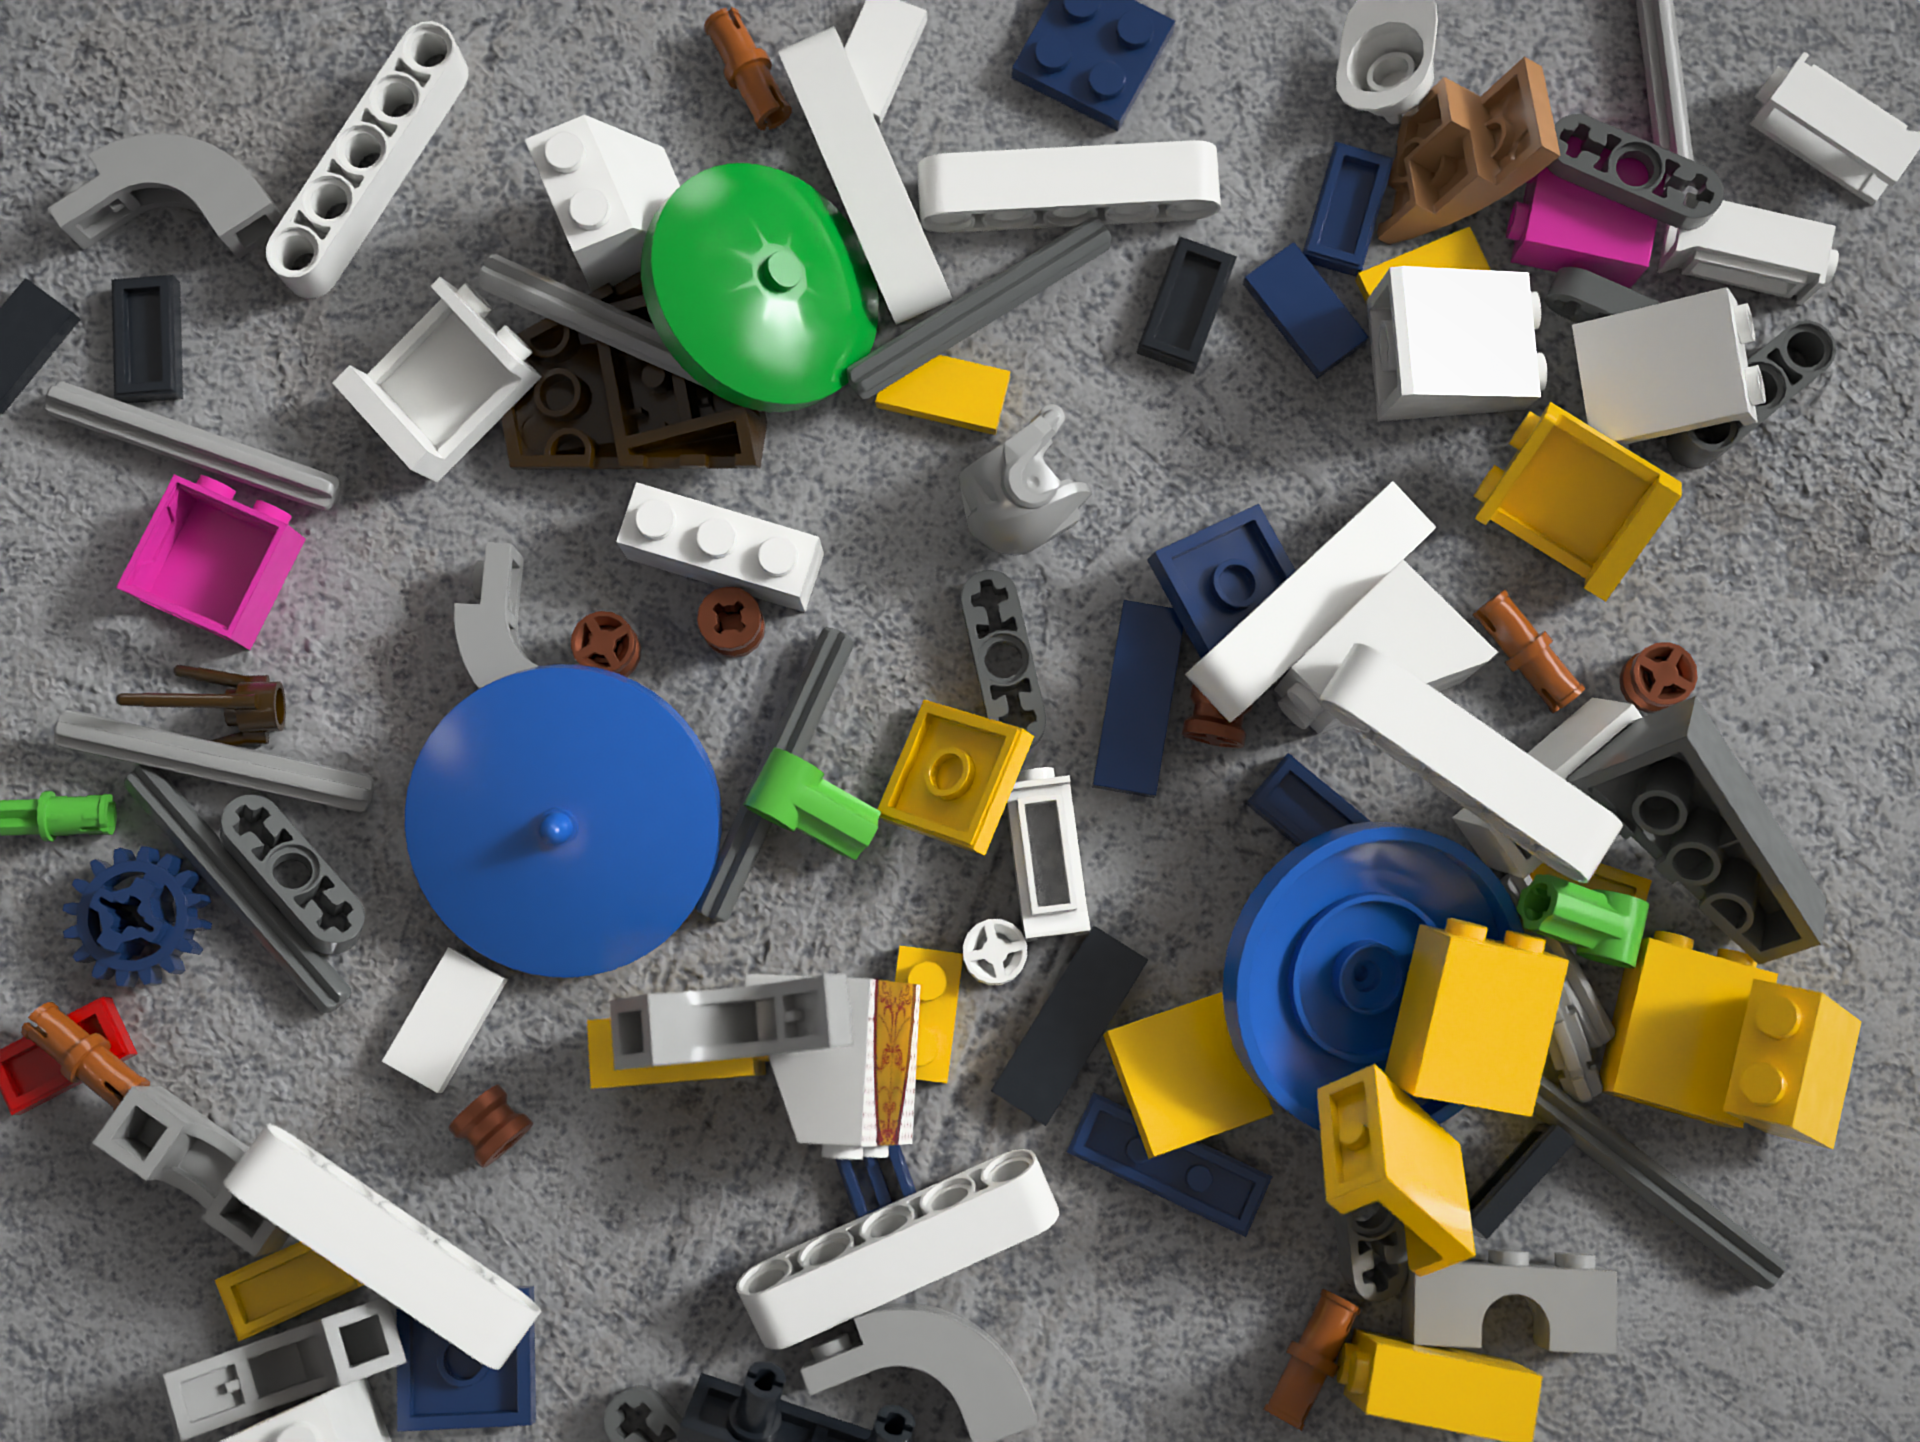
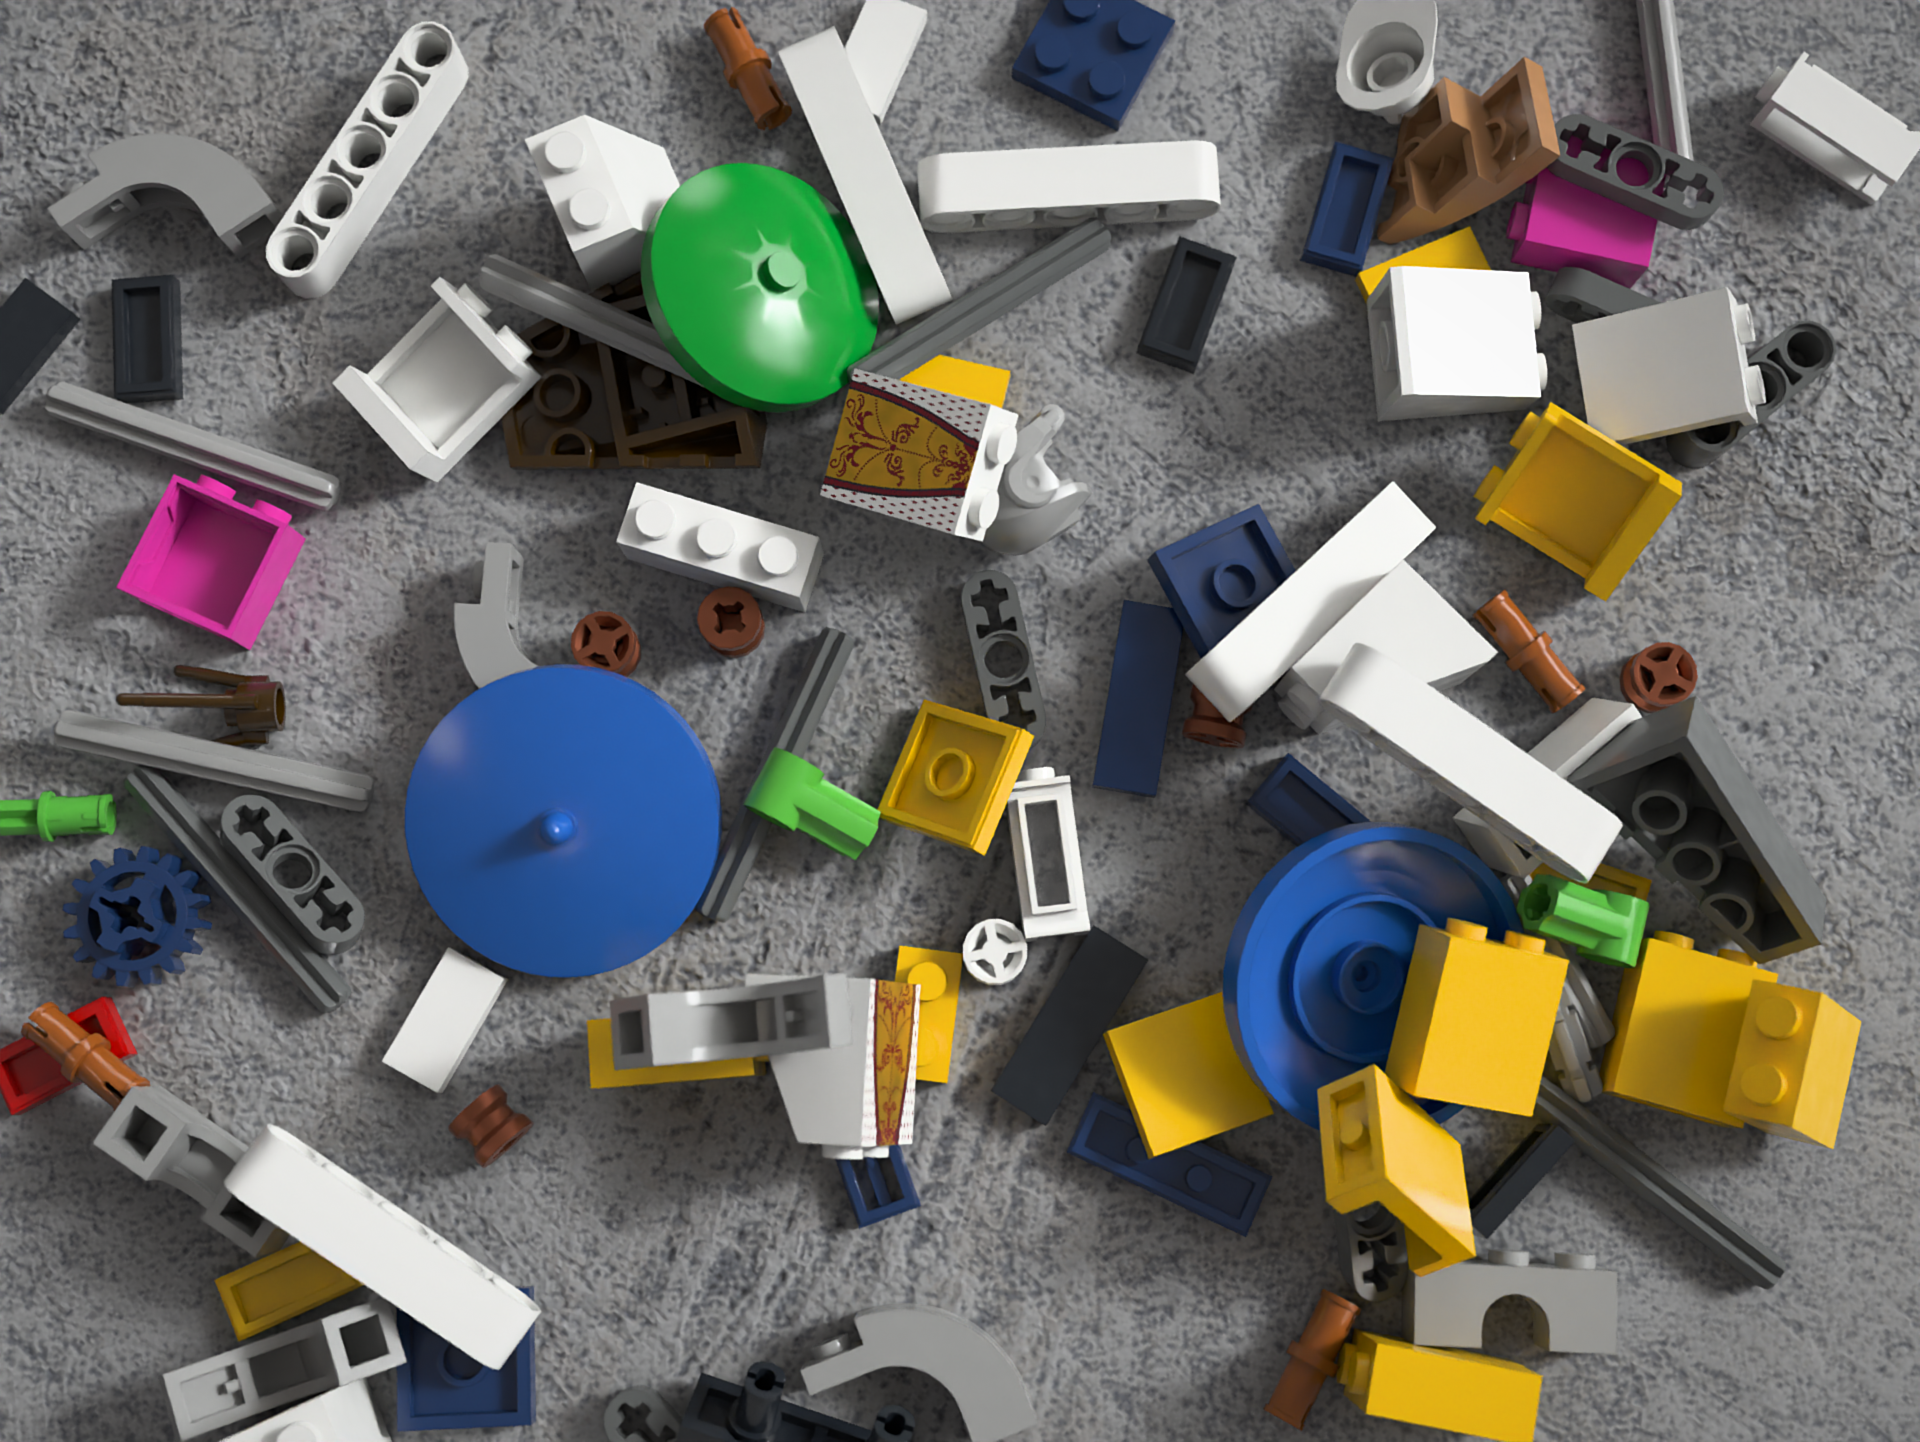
white beam [736,1149,1059,1350] -> none
dark blue tile [1243,242,1369,379] -> none
white window [1657,192,1839,305] -> none
none -> slope [820,369,1018,542]

